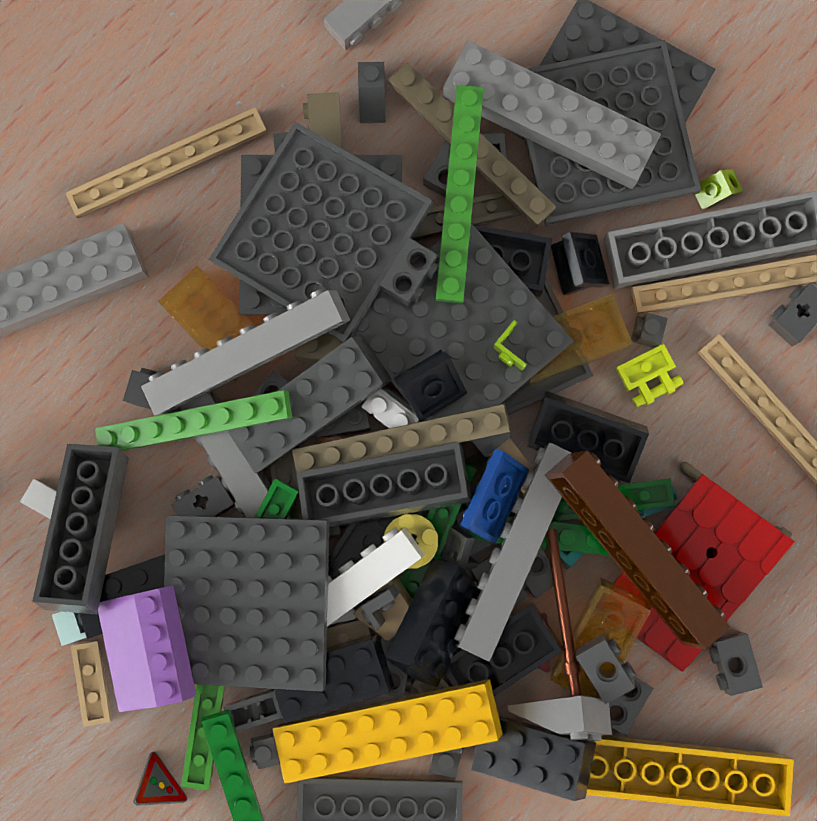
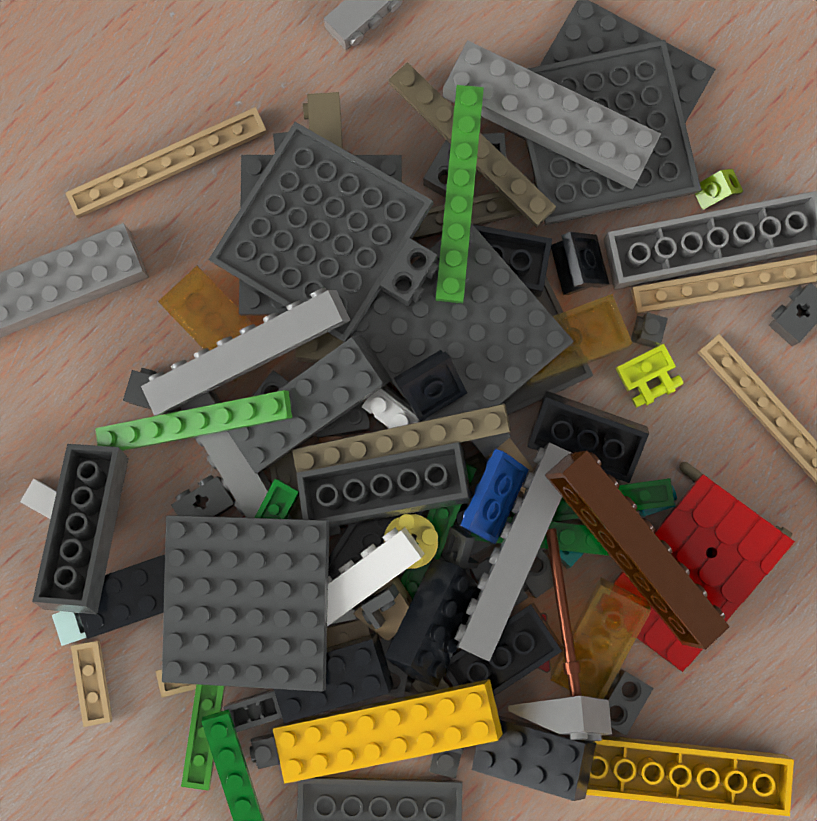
medium lavender slope [98,585,197,712] -> none
piece [133,751,188,806] -> none
dark grey slope [358,62,386,123] -> none
lime bracket [493,320,527,371] -> none
dark grey brick [576,632,636,704] -> none
dark grey brick [709,632,763,696] -> none

